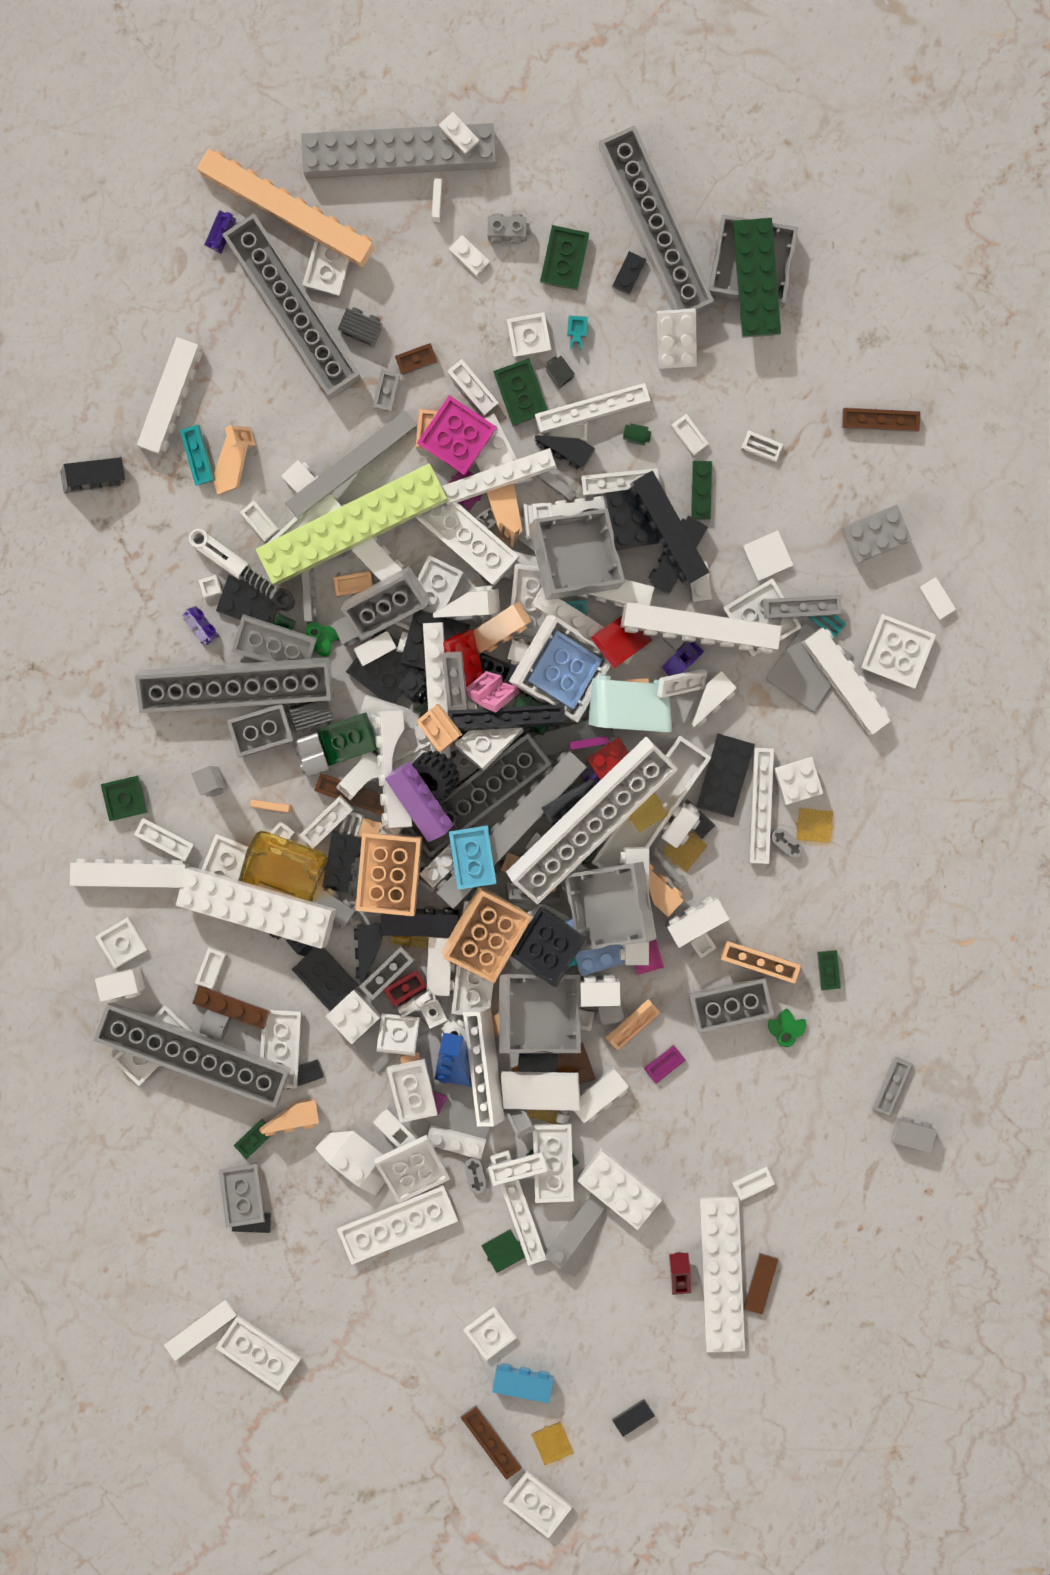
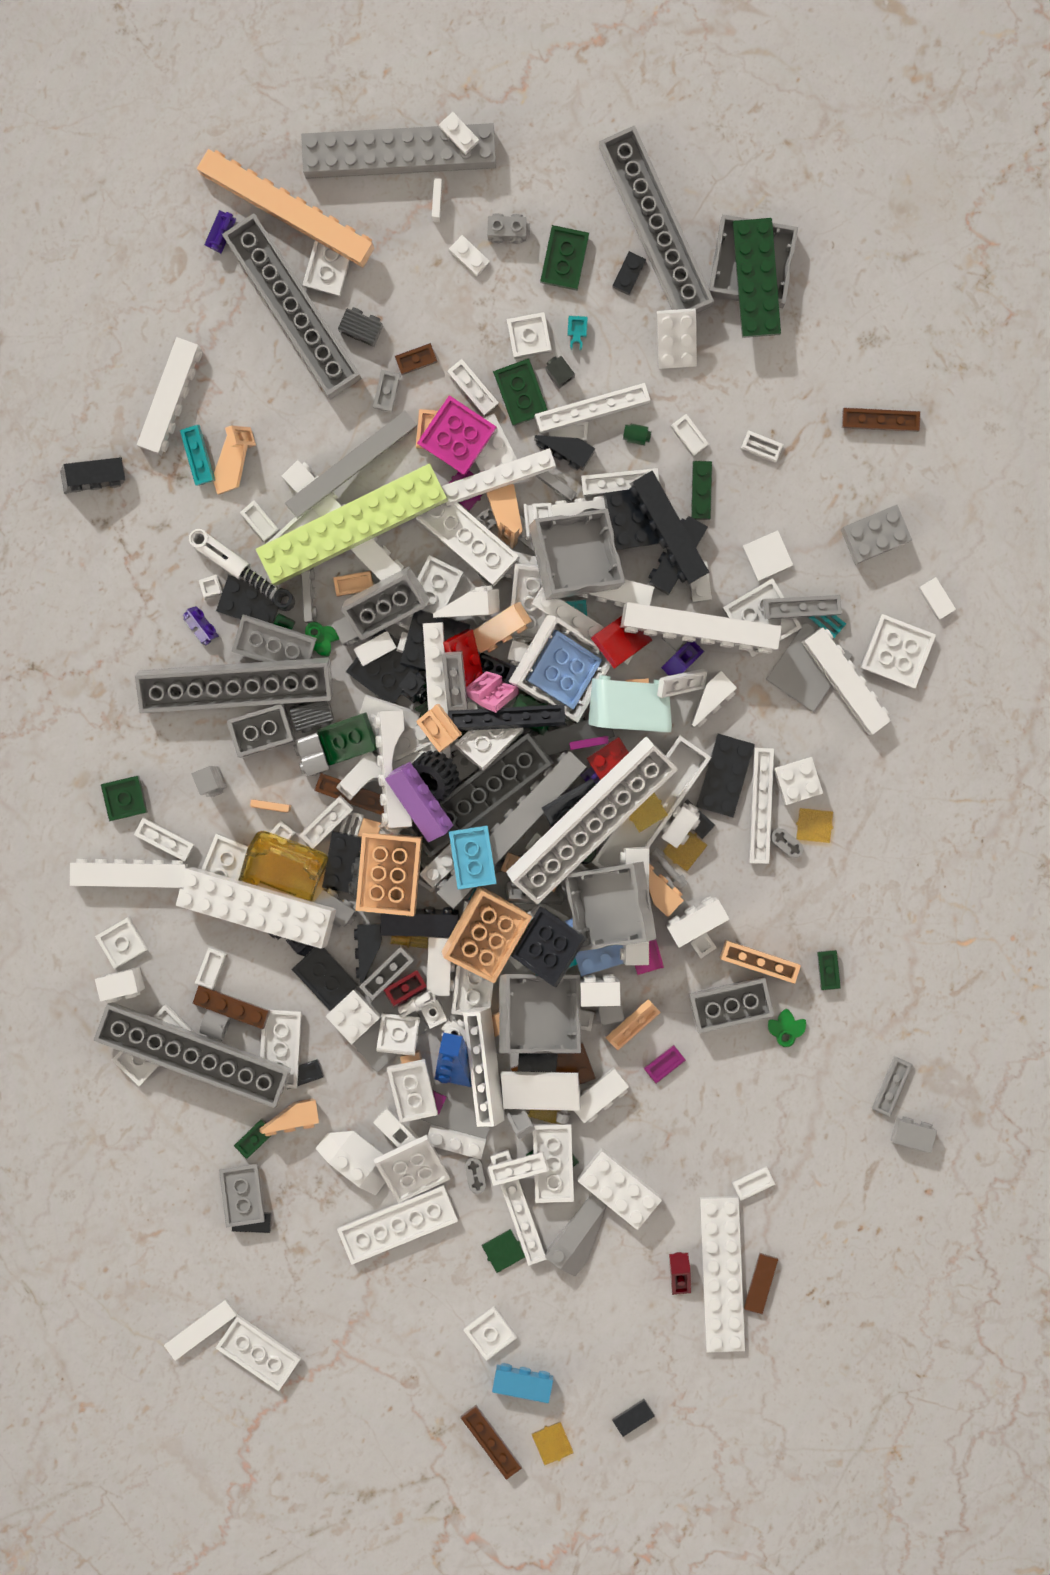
white plate [503,1470,572,1538] -> none

